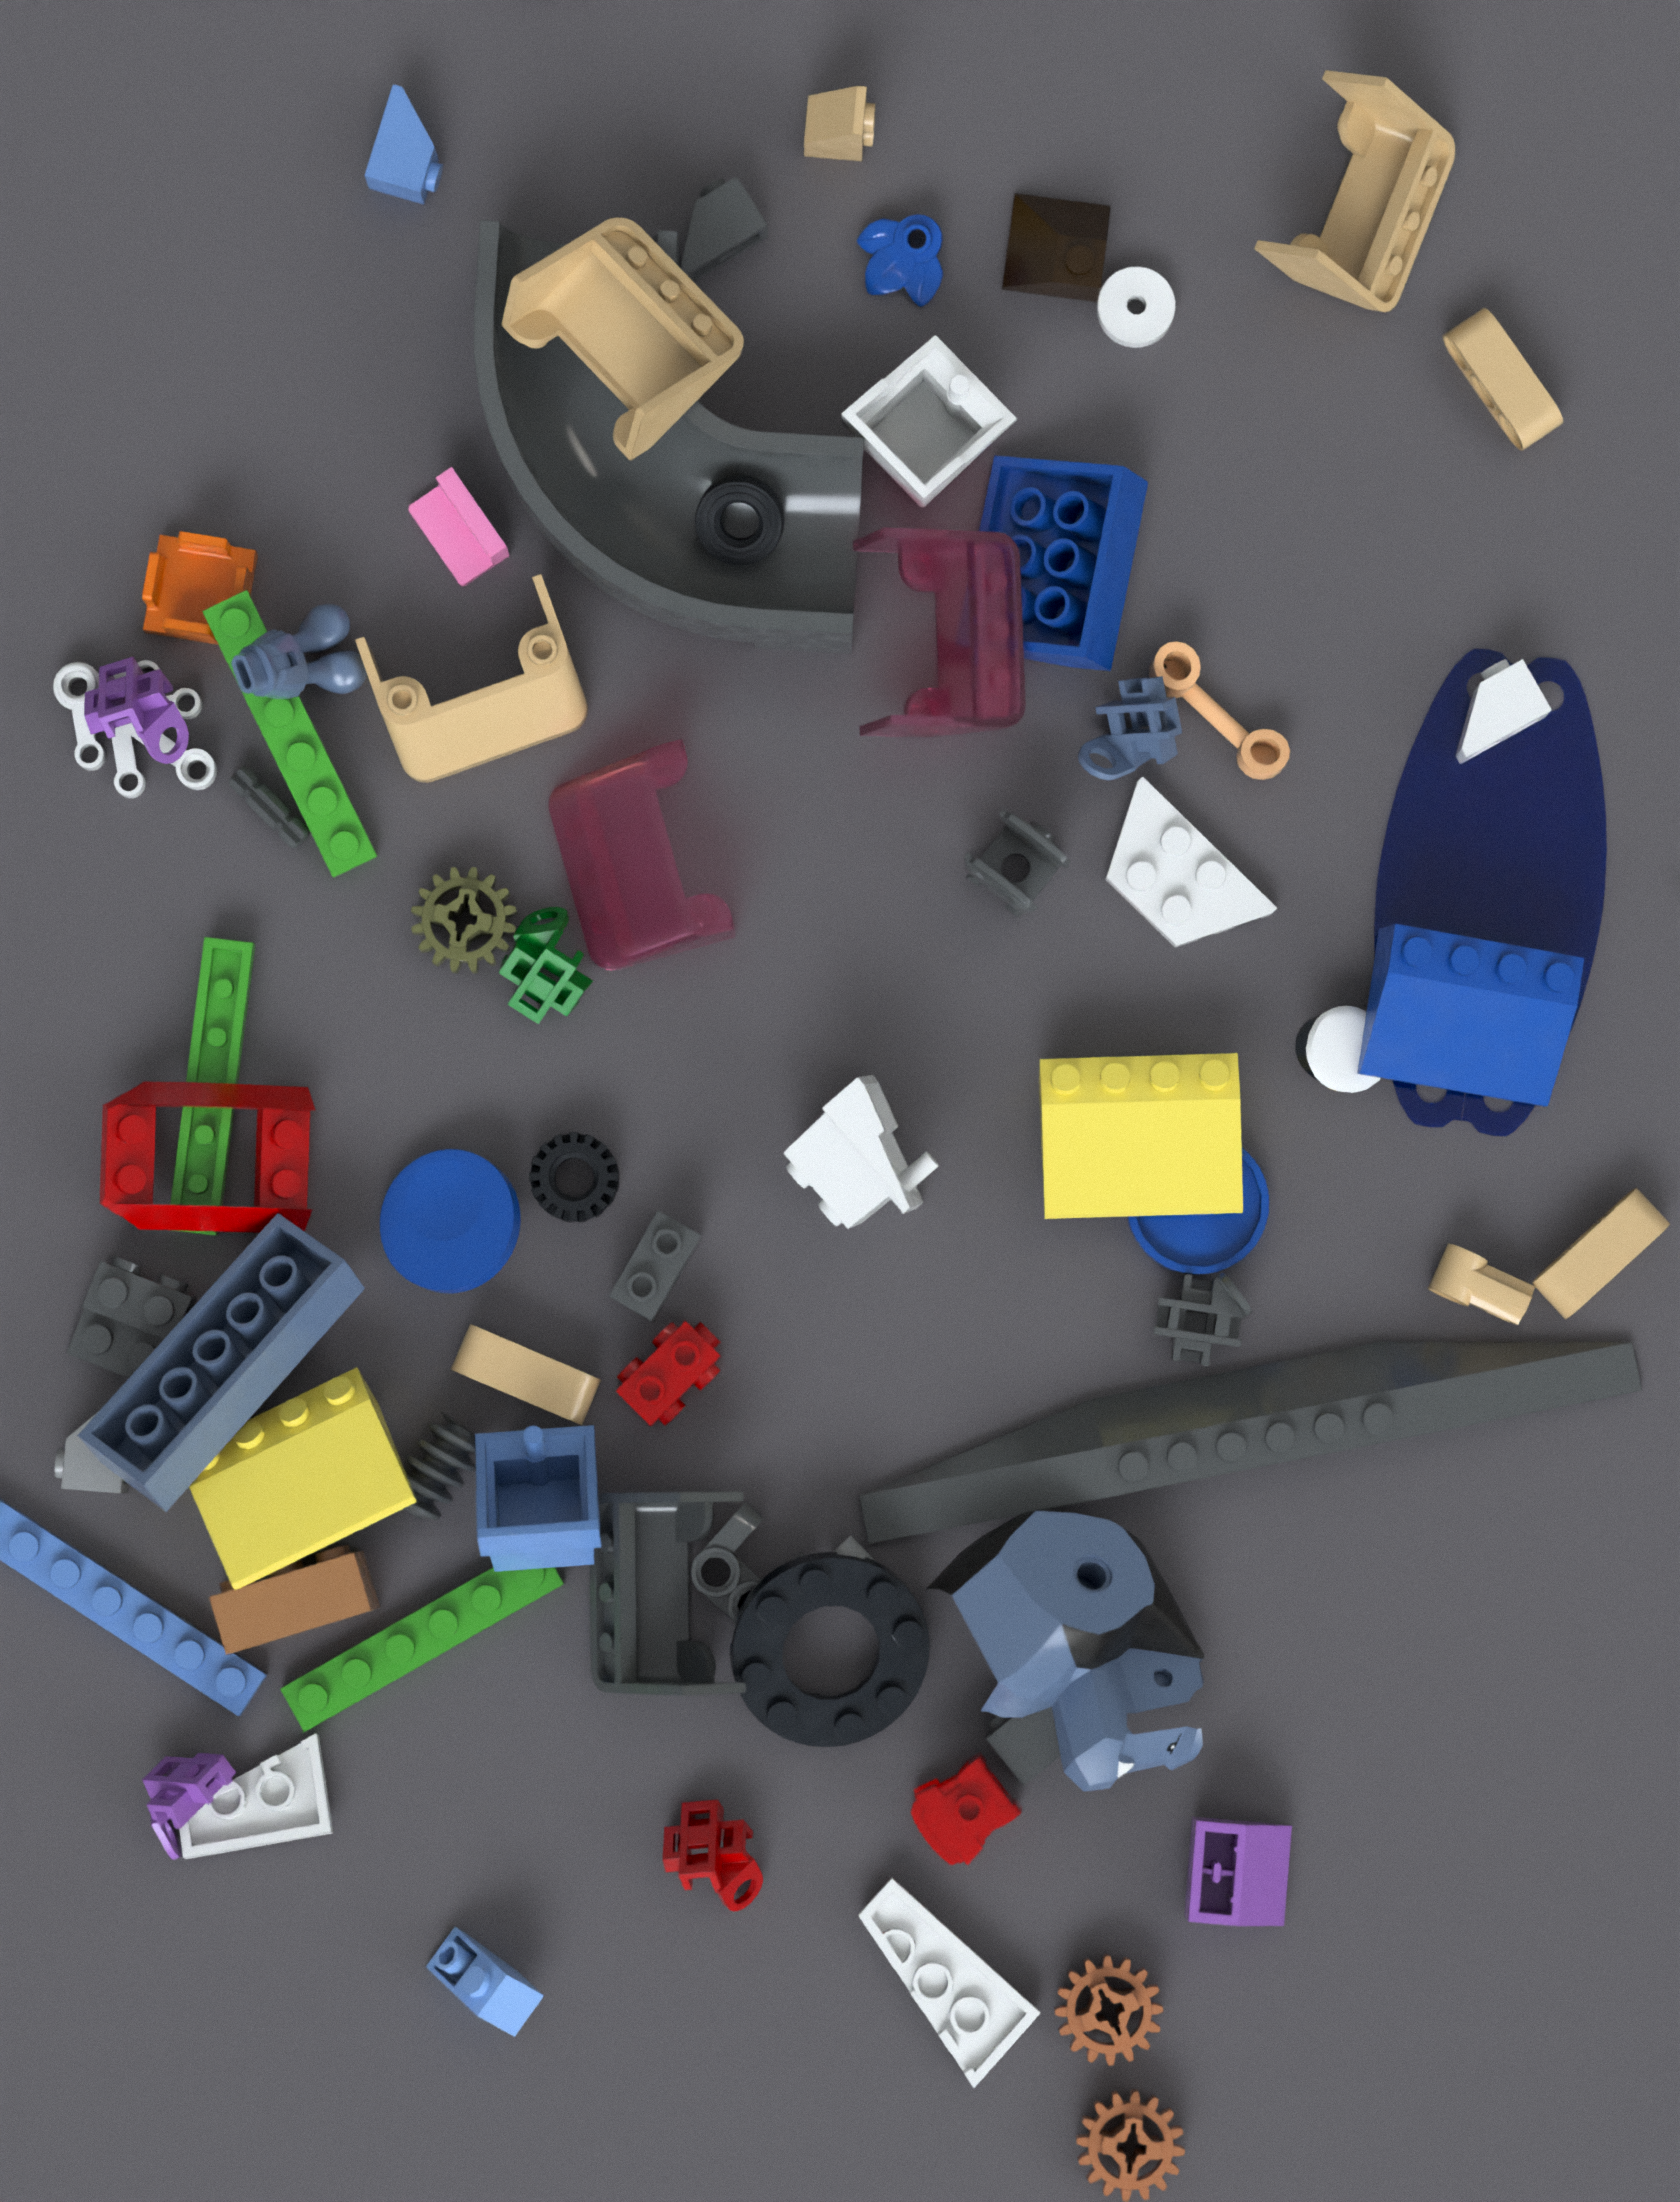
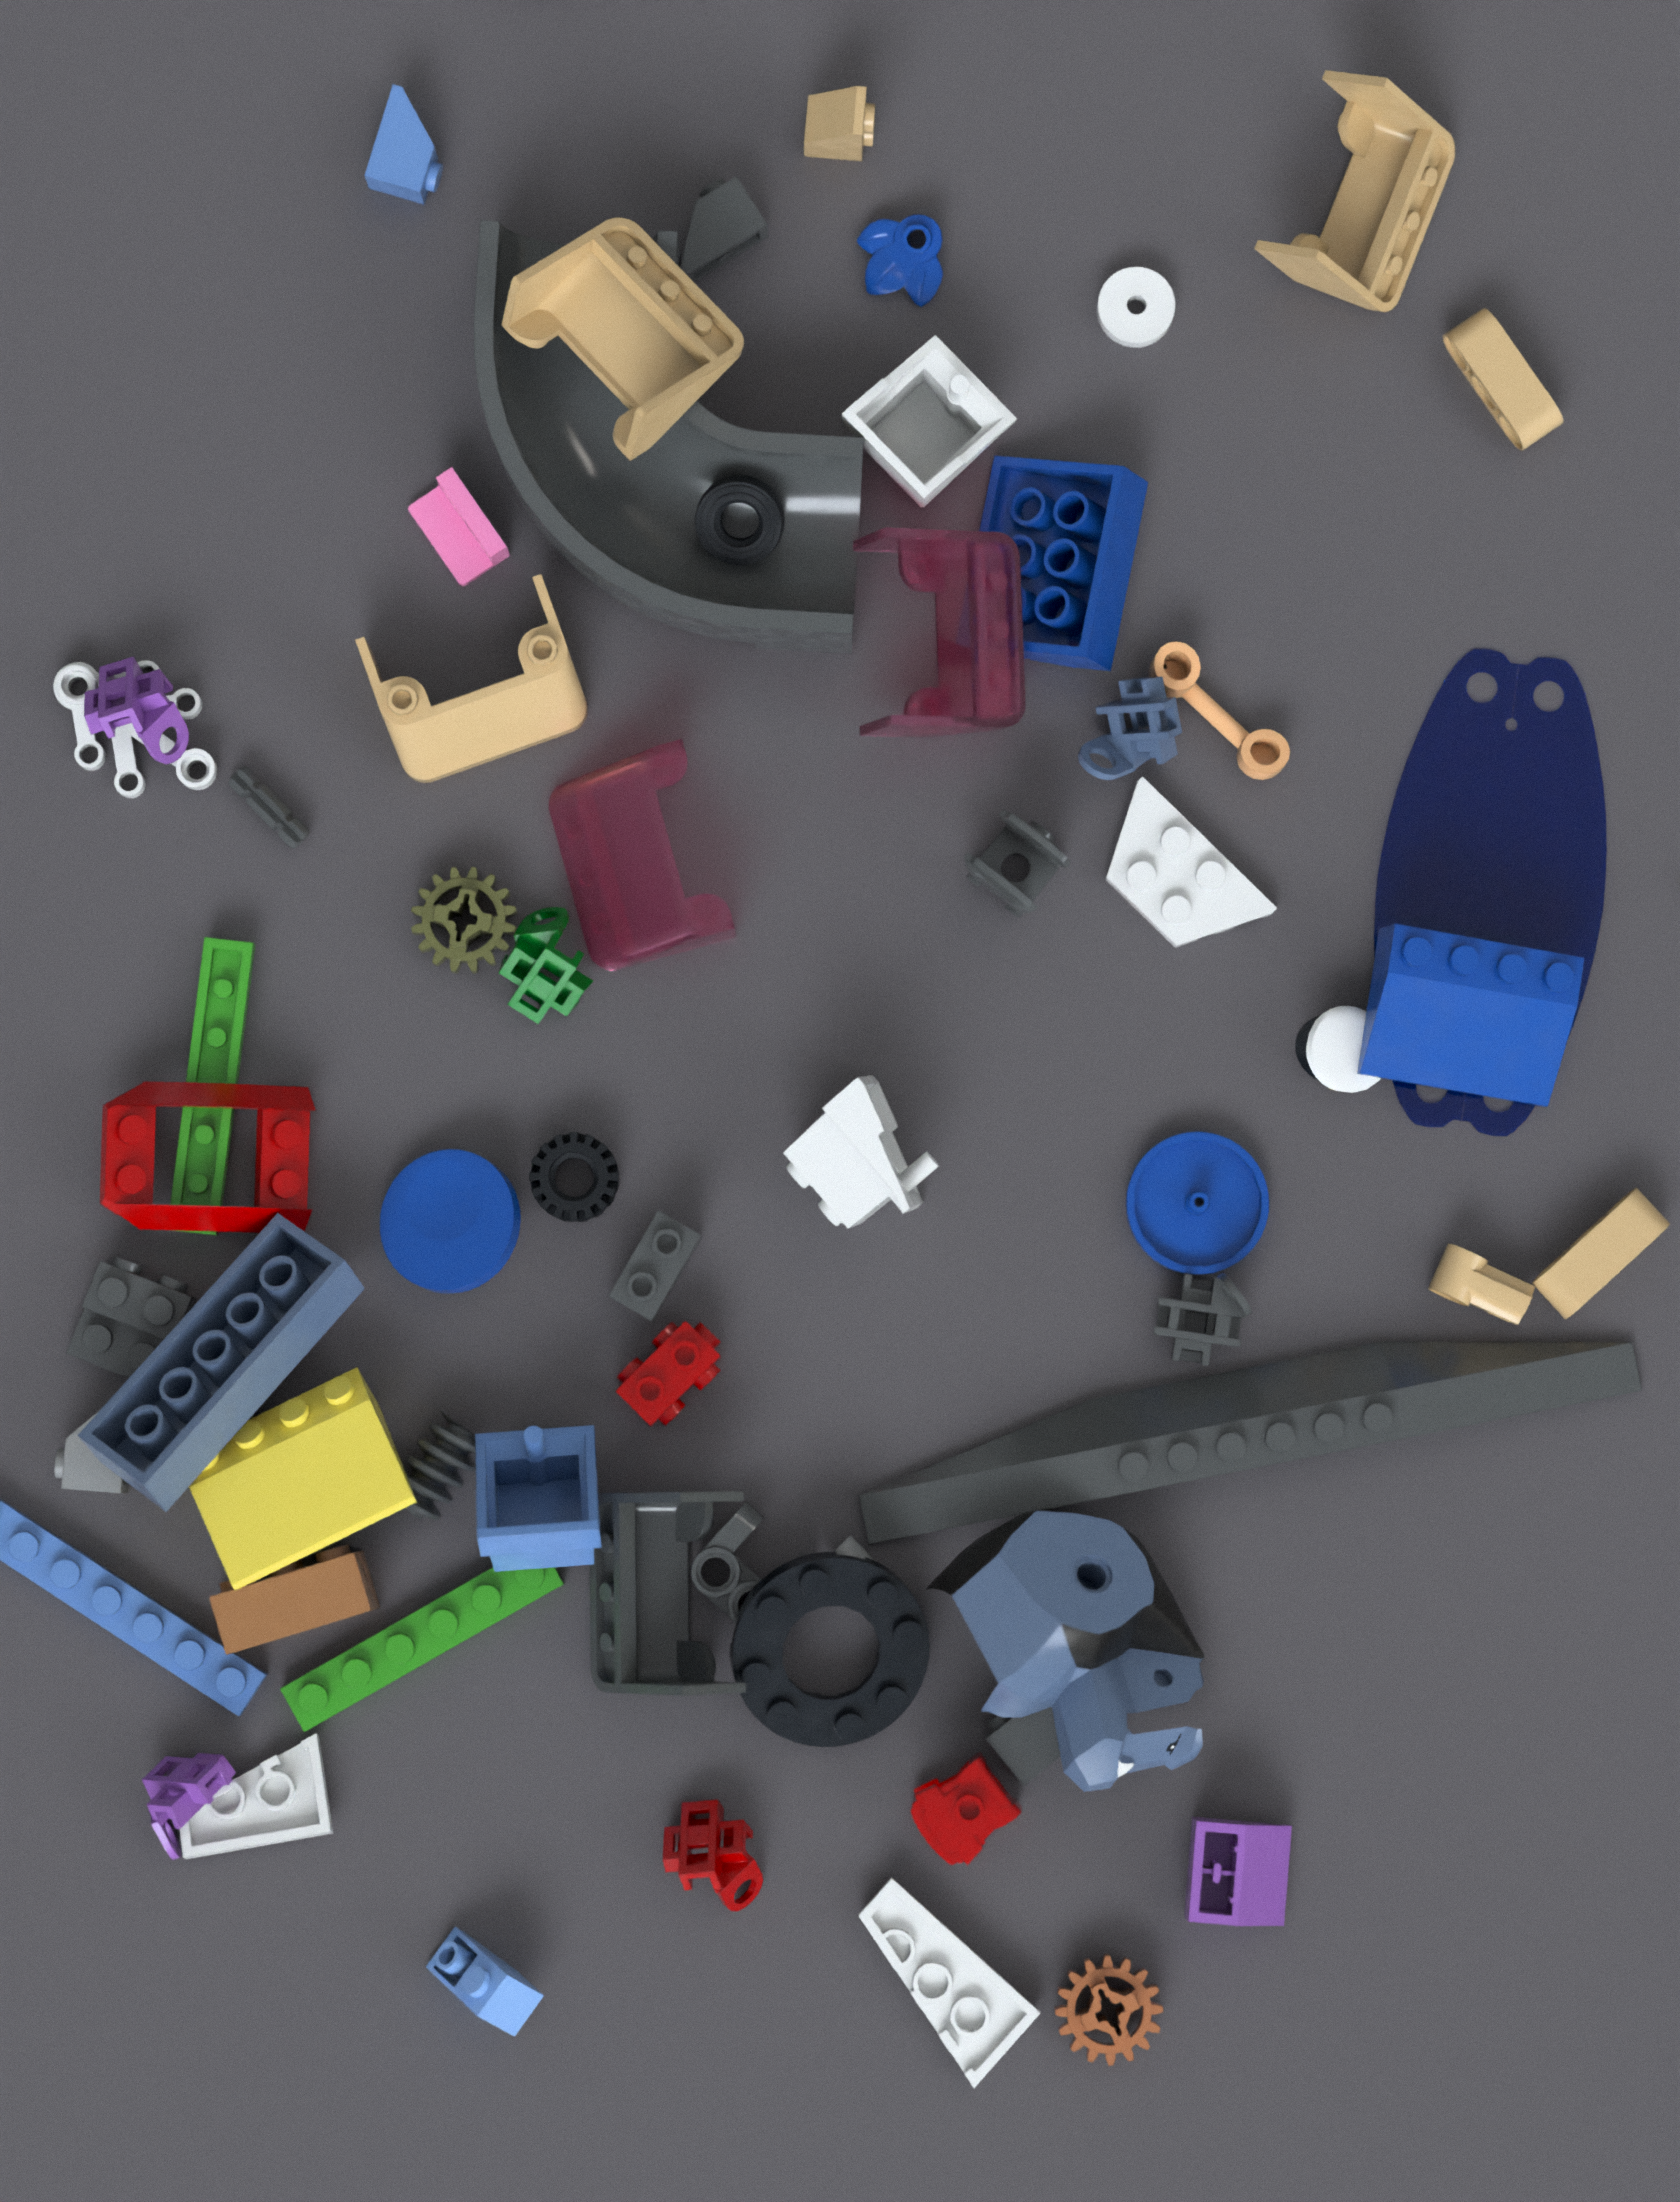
orange panel [142,531,258,645] -> none
bright green plate [202,590,377,878] -> none
sand blue piece [232,604,367,699] -> none
tan beam [451,1324,601,1425] -> none
dark brown slope [1002,193,1111,302] -> none
light yellow slope [1039,1053,1243,1219] -> none
nougat gear [1076,2089,1185,2202] -> none
white slope [1456,659,1552,764] -> none

